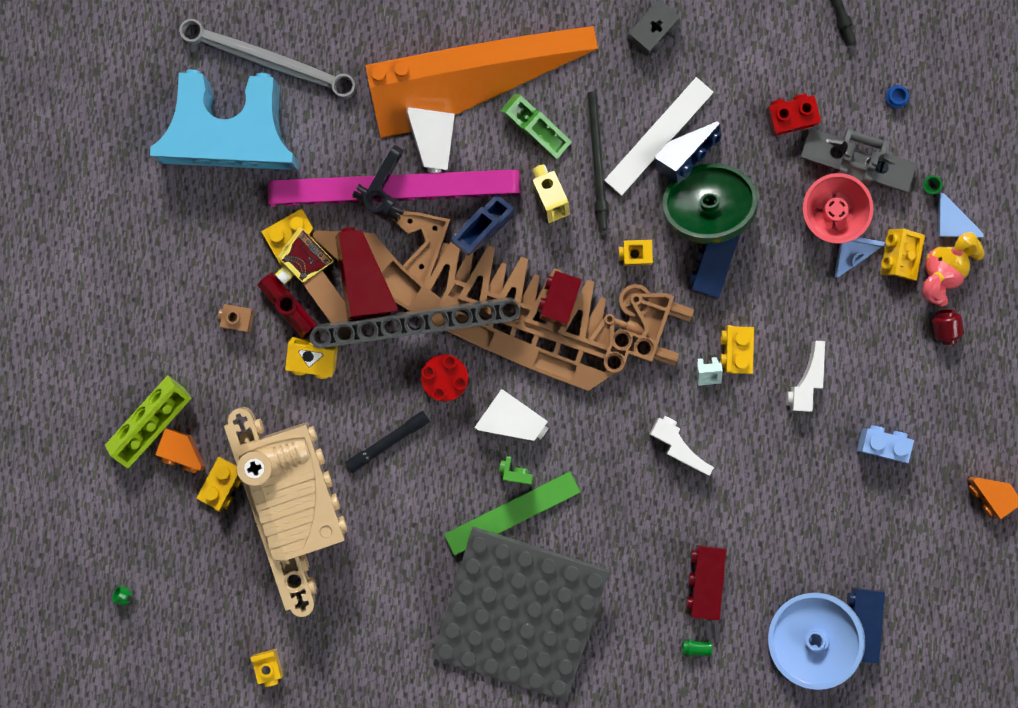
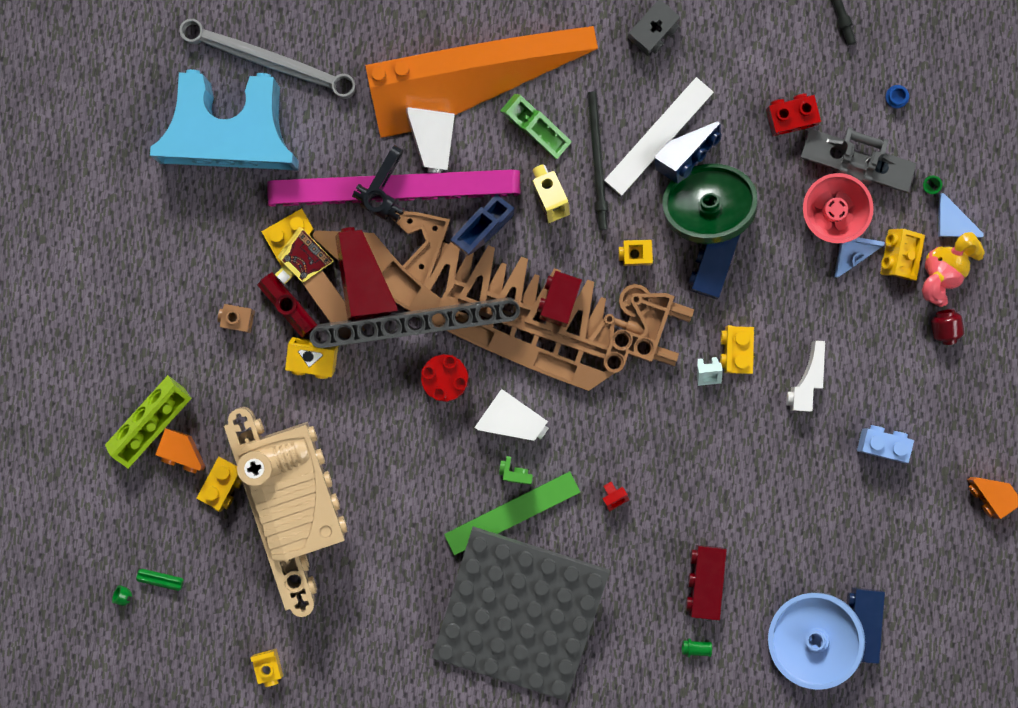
black piece [345,410,430,474] -> none
white slope [649,416,714,476] -> none
none -> green axle [136,569,183,591]
none -> red tile [602,482,629,512]

